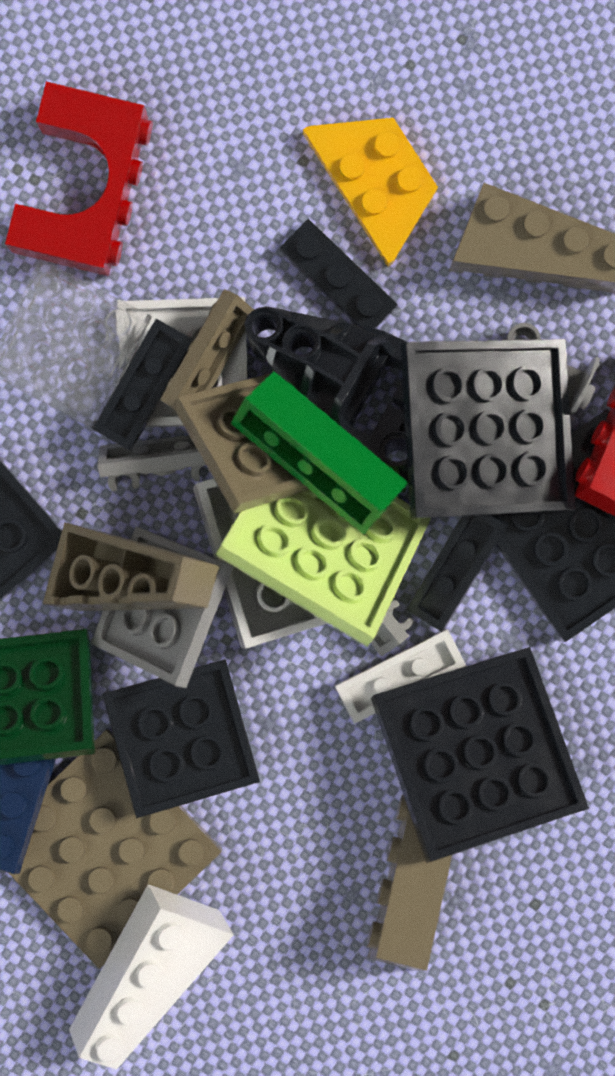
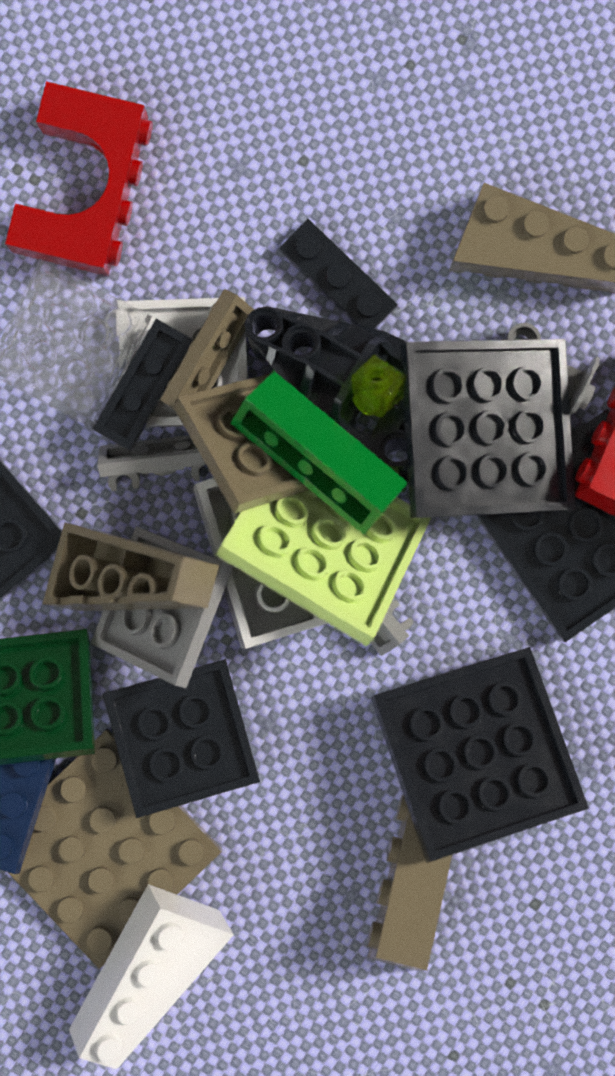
yellow wing [303,117,438,267] -> none
white plate [335,629,466,724] -> none
black plate [406,514,509,632] -> none
none -> clear neon green plate [351,354,407,417]

